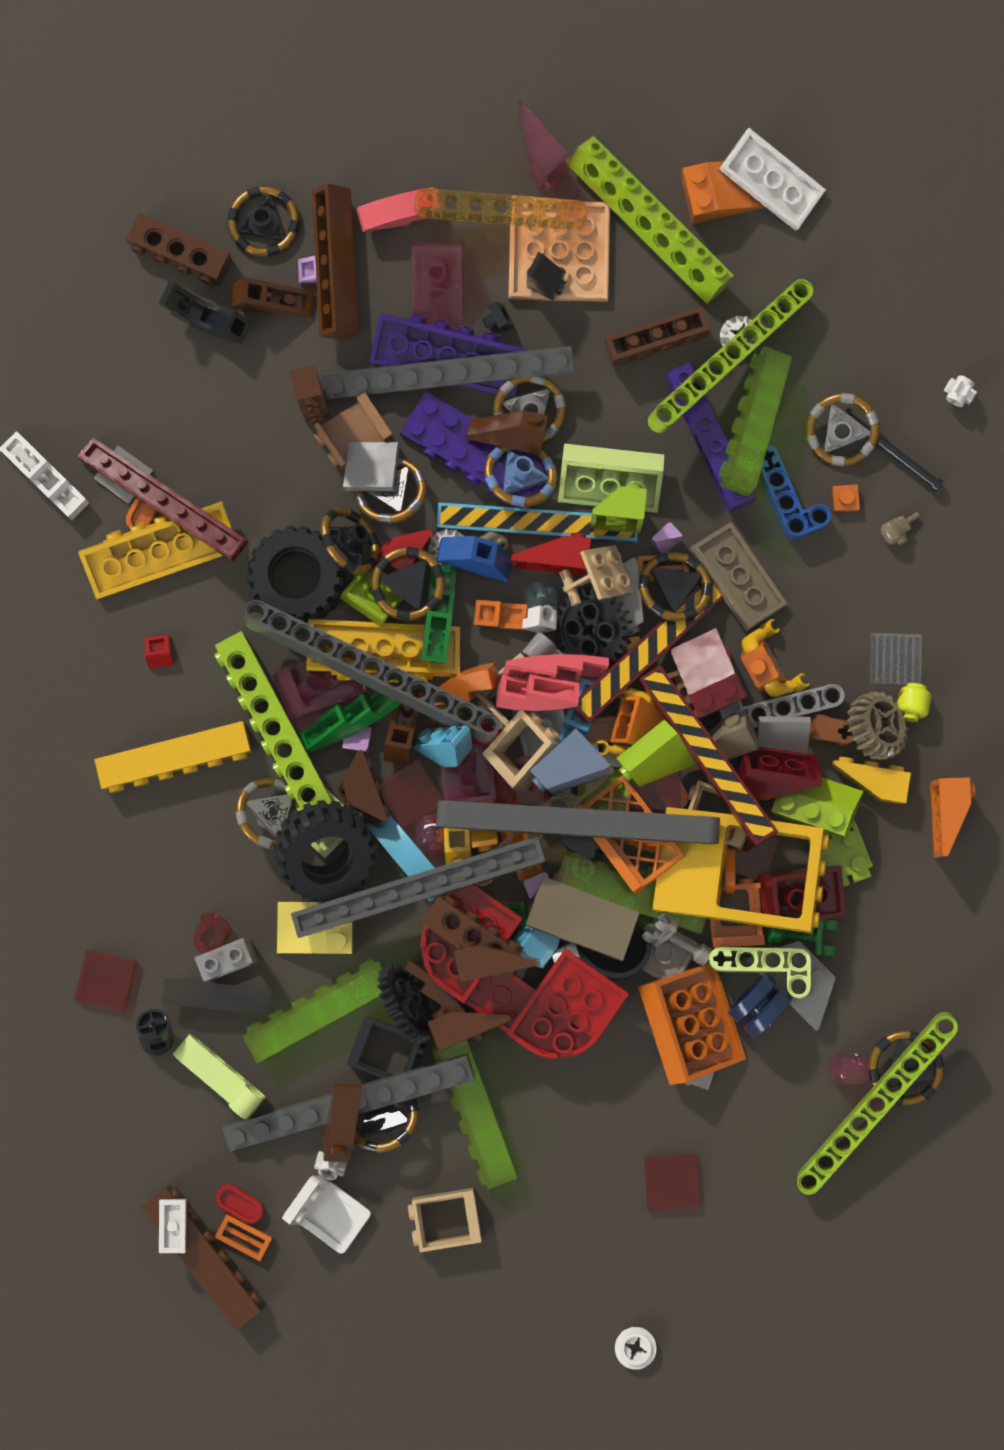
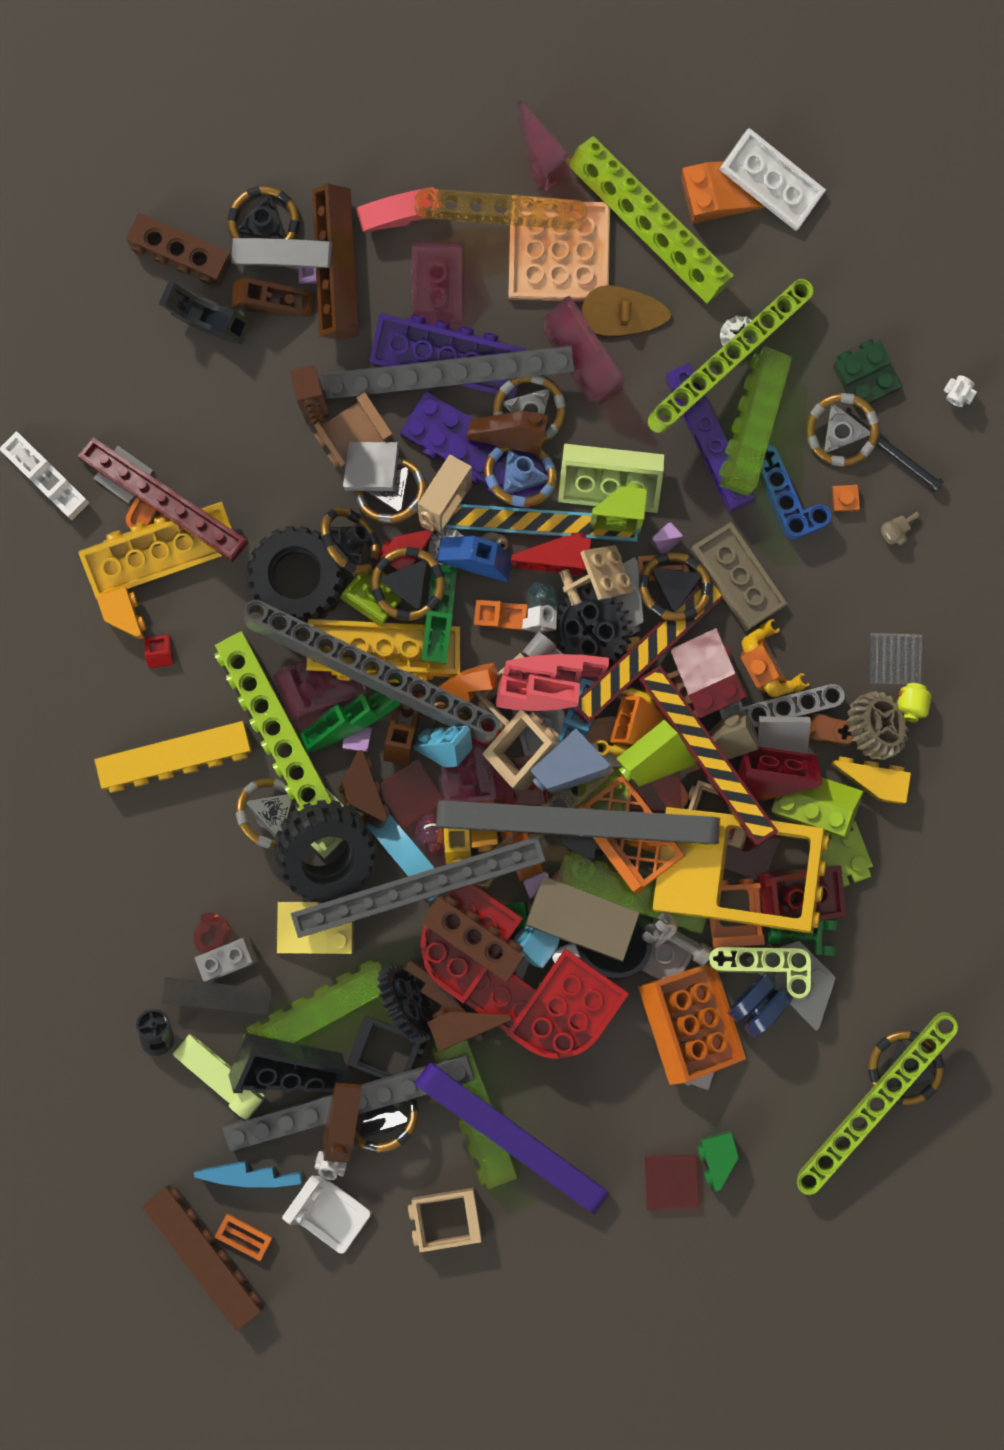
clear red tile [74,950,137,1011] -> none
white plate [159,1199,187,1253] -> none
red tile [215,1184,264,1224] -> none
reddish brown slope [454,941,541,982] -> none
black tile [482,301,514,331] -> none
black slope [527,252,567,301] -> none
reddish brown brick [605,306,710,367] -> none
white gear [615,1326,656,1369] -> none
orange tile [724,847,735,893] -> none
clear pink head [828,1052,869,1087] -> none
orange slope [930,777,975,858] -> none
none -> light orange slope [97,587,147,639]
none -> dark azure slope [194,1160,304,1187]
none -> black wedge [228,1033,348,1093]
none -> light grey slope [231,238,332,268]
none -> dark purple beam [414,1062,610,1215]
none -> tan window [418,455,472,534]
none -> clear pink slope [542,295,625,407]
none -> pearl gold shield [582,285,671,336]
none -> green slope [697,1131,738,1192]
none -> dark green plate [833,339,901,411]

